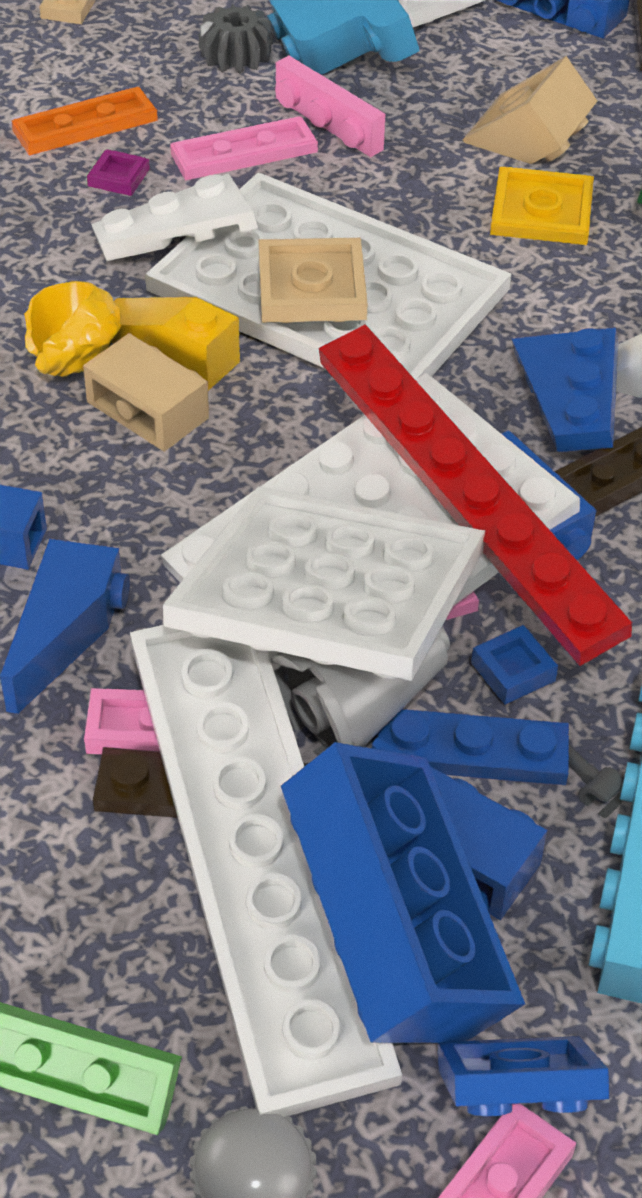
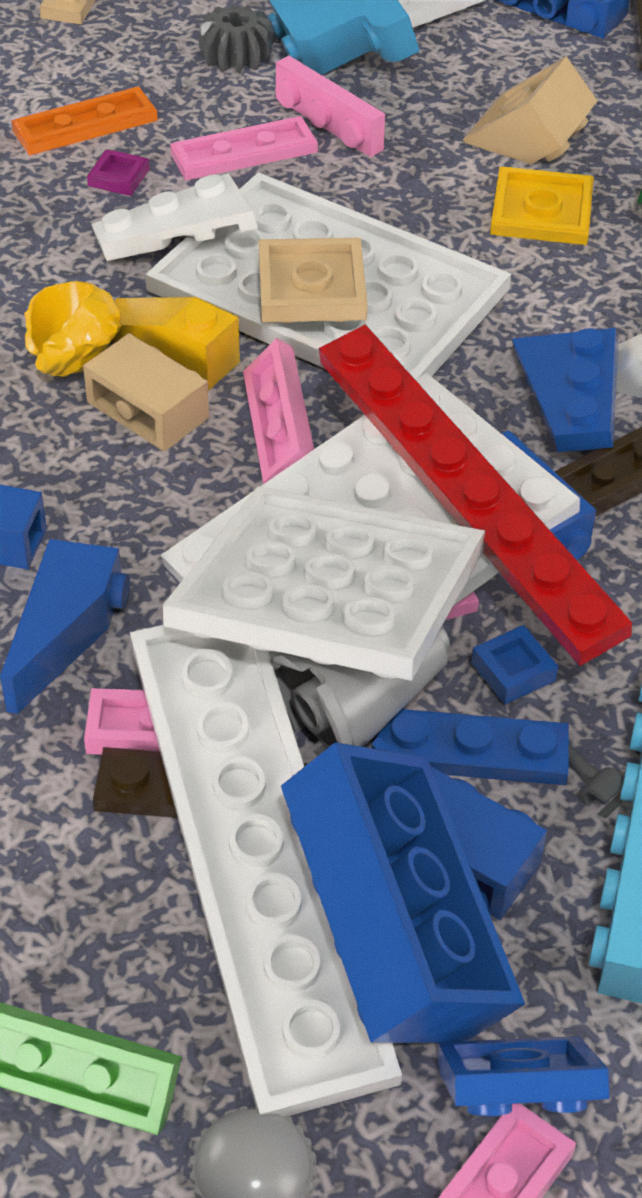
none -> bright pink plate [243,338,314,484]

